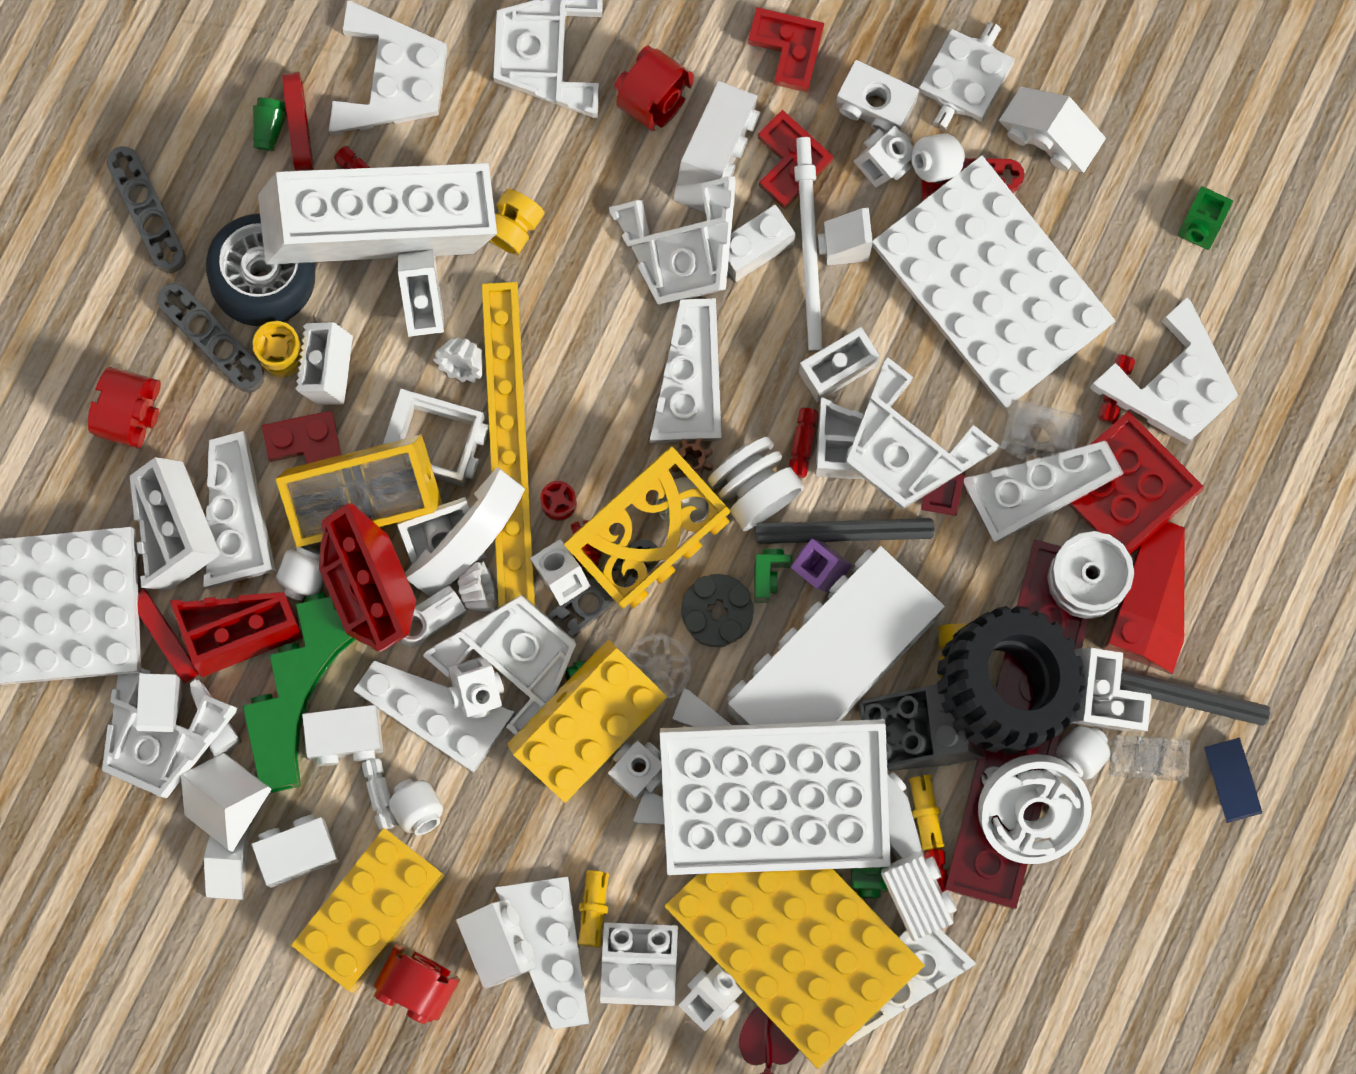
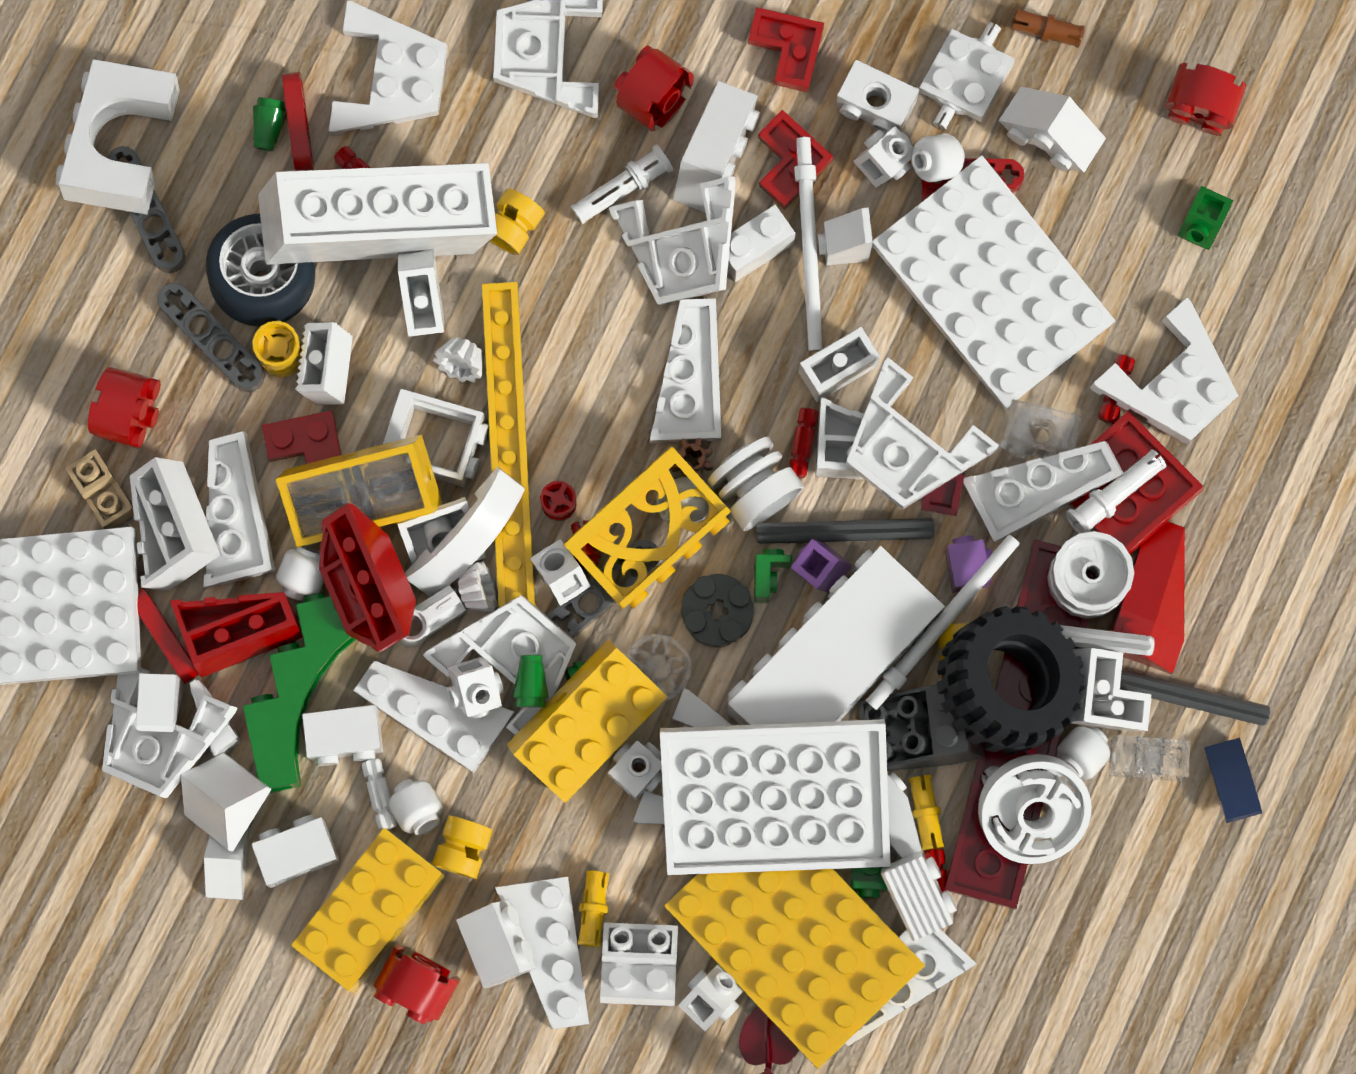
none -> white arch [56,59,180,214]
none -> tan slope [65,449,134,529]
none -> yellow wheel [432,815,493,879]
none -> green cone [512,655,549,708]
none -> white pin [570,144,674,225]
none -> white bar [866,534,1020,710]
none -> medium lavender brick [945,536,992,593]
none -> dark orange pin [1011,8,1085,48]
none -> white axle [1060,625,1155,656]
none -> white pin [1065,449,1166,533]
none -> red brick [1165,63,1247,136]

